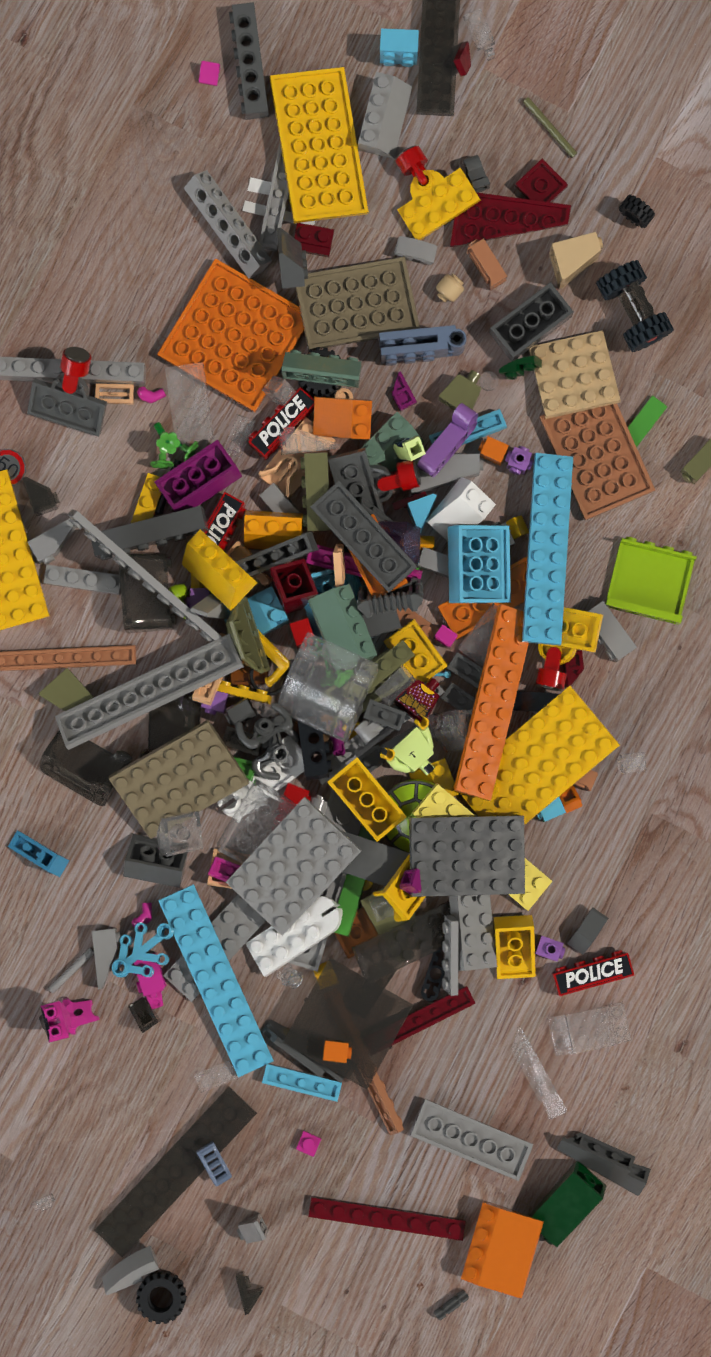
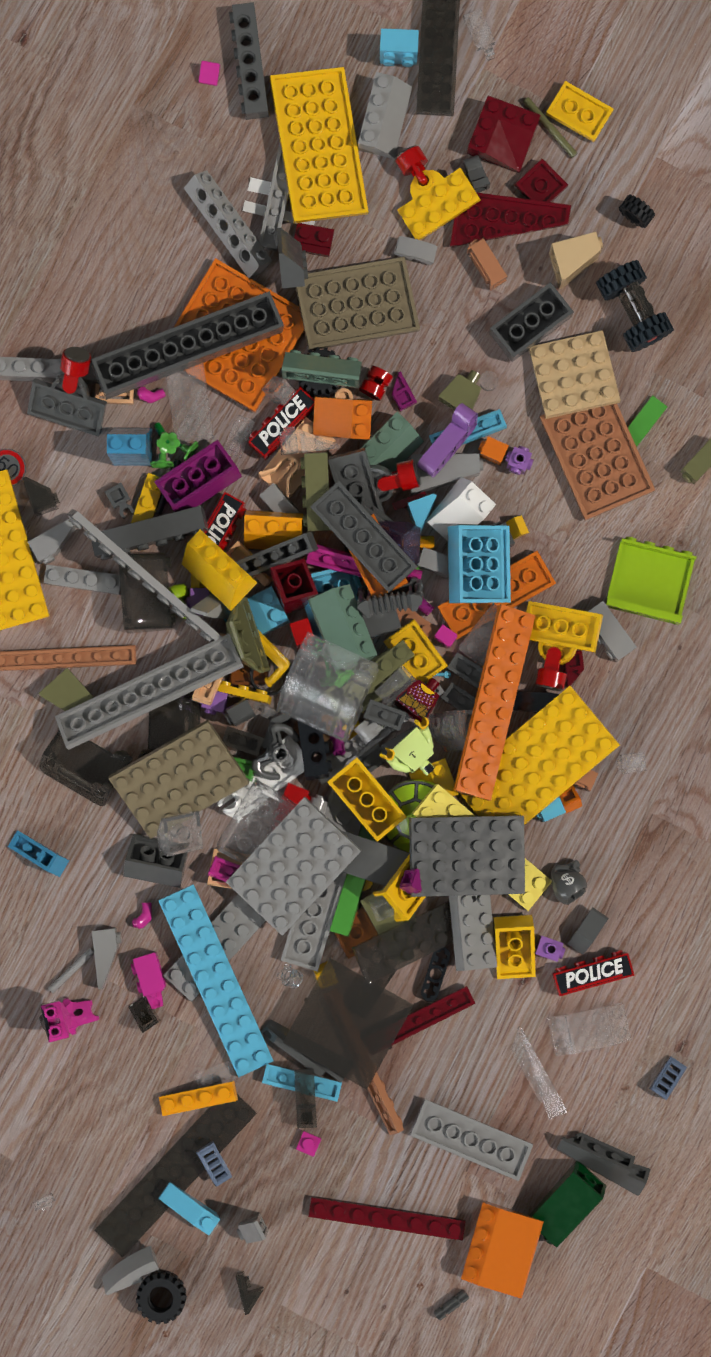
medium azure plant [112,922,174,978] -> none
dark grey piece [235,702,293,749] -> none
white plate [245,896,343,977] -> none
orange brick [323,1040,352,1063] -> none
light nougat tile [333,544,346,587] -> none
sand blue hinge [379,325,466,366] -> none
yellowish green leg [393,436,426,461] -> none
tan head [436,273,464,302] -> none
light grey plate [442,915,459,996] -> none
dark red tile [454,41,471,76] -> none
dark green slope [499,356,542,380] -> none
medium azure plate [522,453,573,646] -> none
none -> dark grey brick [91,291,284,400]
none -> dark grey plate [105,483,134,519]
none -> dark azure slope [107,427,152,466]
none -> light orange plate [159,1081,238,1116]
none -> medium azure slope [159,1182,220,1235]
none -> clear smoke slope [294,1069,317,1129]
none -> red wheel [359,365,393,401]
none -> magenta pin [418,598,435,617]
none -> dark red slope [467,95,541,173]
none -> yellow plate [546,81,614,142]
none -> dark grey piece [551,860,587,905]
none -> sand blue slope [649,1056,687,1100]

